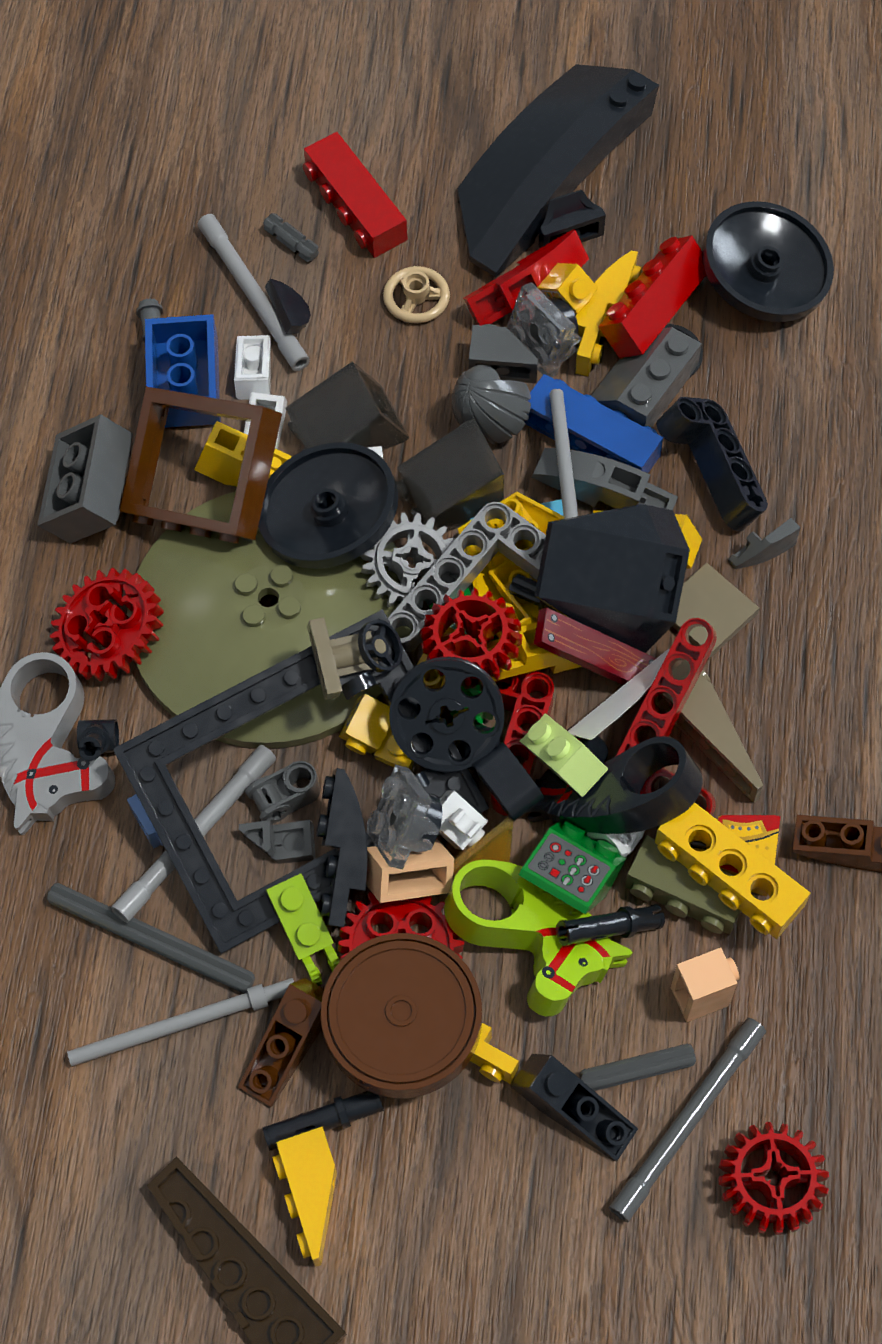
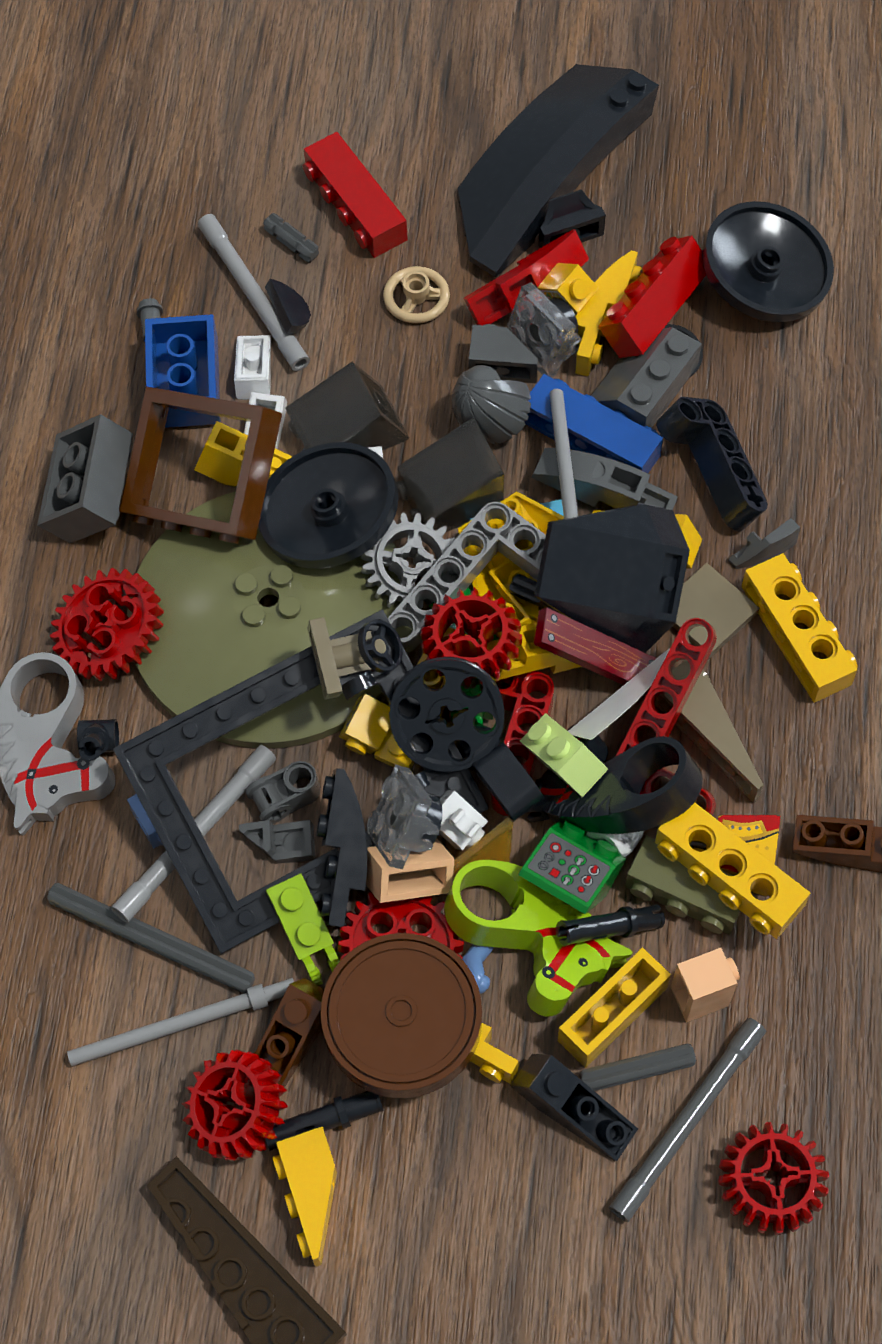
none -> red gear [181,1050,288,1161]
none -> medium blue arm [462,944,495,994]
none -> yellow brick [557,947,671,1068]
none -> yellow brick [741,553,858,703]

